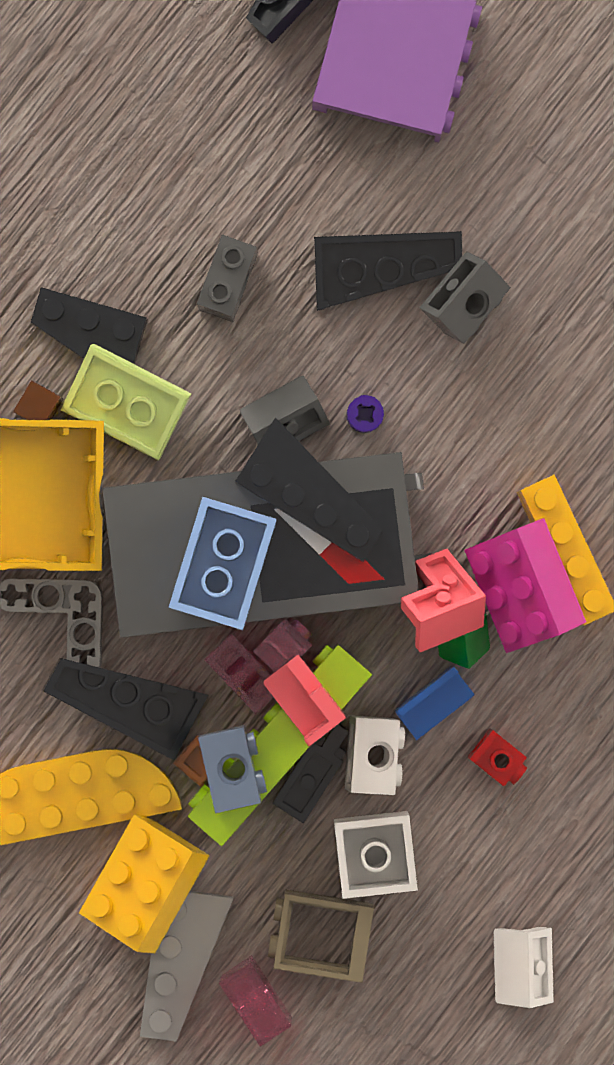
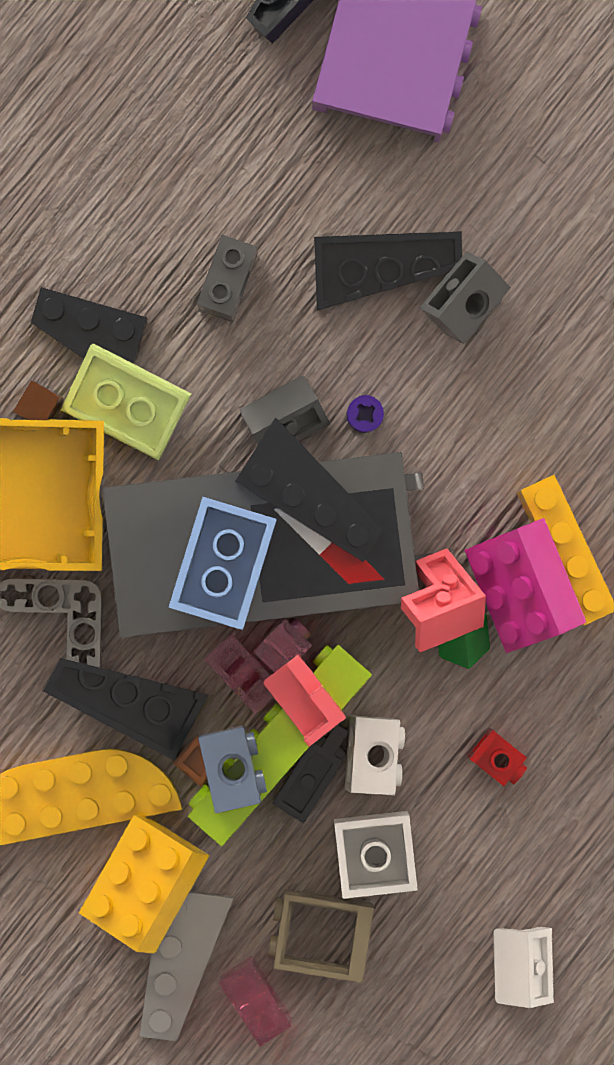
blue panel [393,665,475,740] -> none

